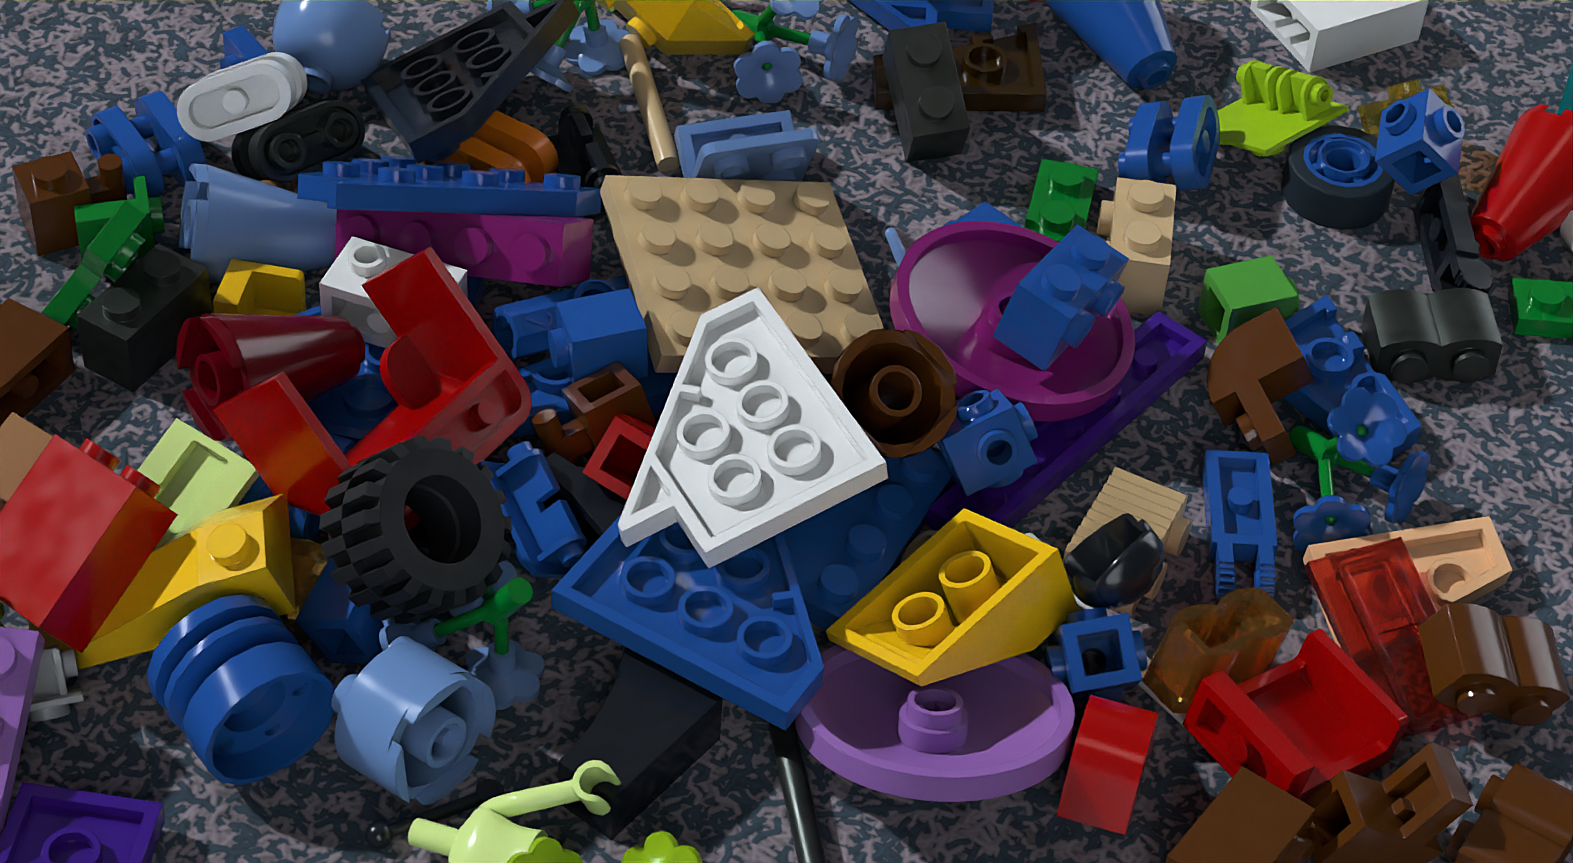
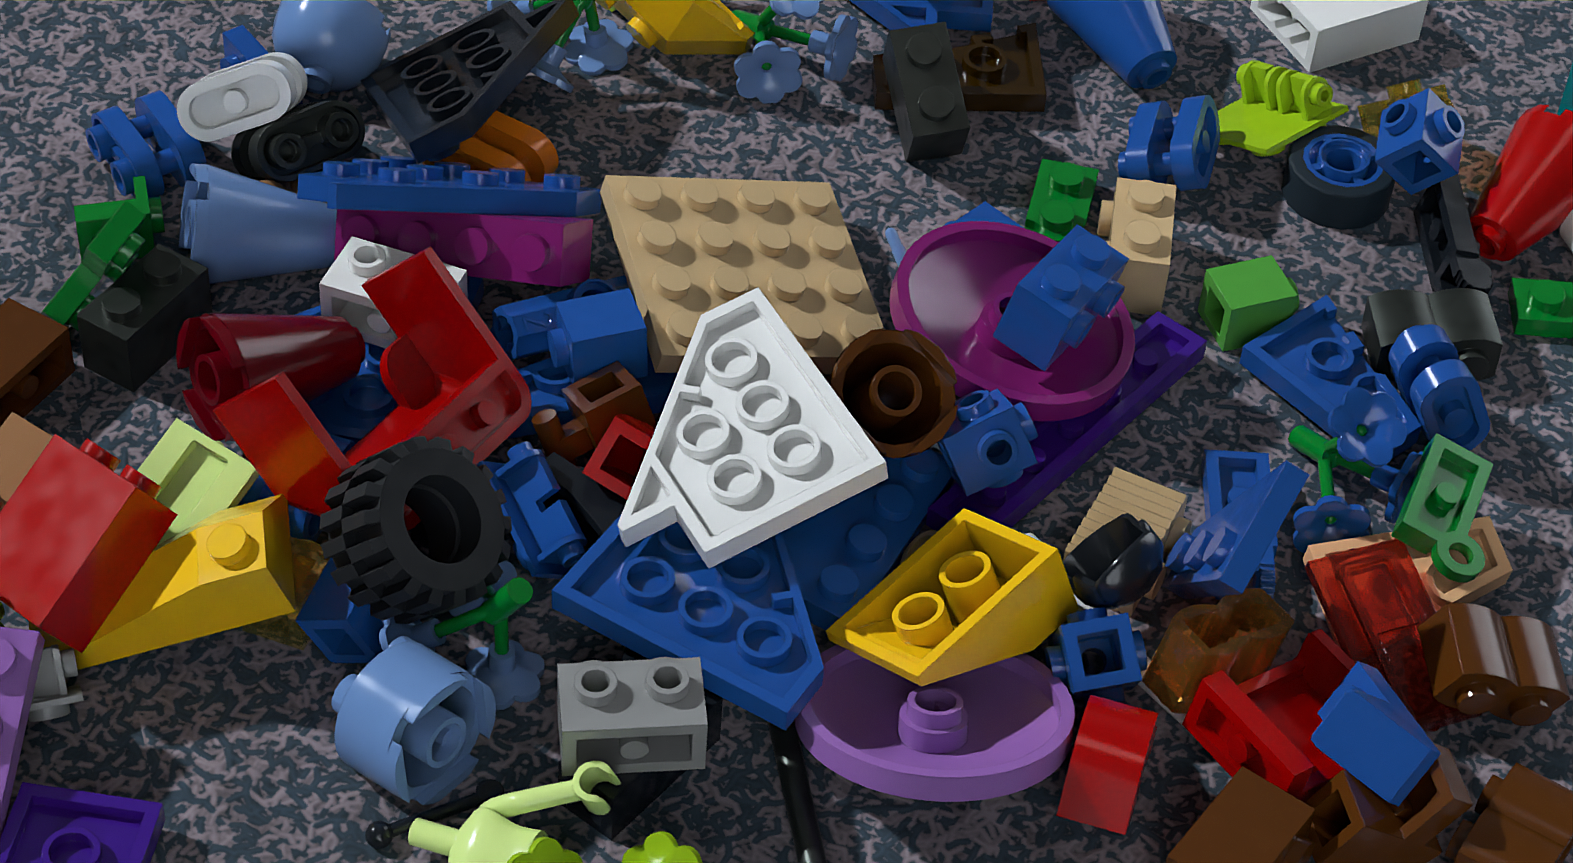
reddish brown brick [12,151,127,256] -> none
blue wheel [147,594,335,785] -> none
yellow panel [213,258,307,315] -> none
black hinge [548,105,623,217] -> none
tan bar [619,34,680,172] -> none
medium blue bracket [674,110,820,182] -> none
reddish brown brick [1207,307,1315,465] -> none
none -> light grey brick [557,657,708,776]
none -> blue wing [1162,460,1310,599]
none -> blue slope [1311,661,1441,807]
none -> blue brick [1388,324,1490,451]
none -> green hinge [1391,433,1493,583]

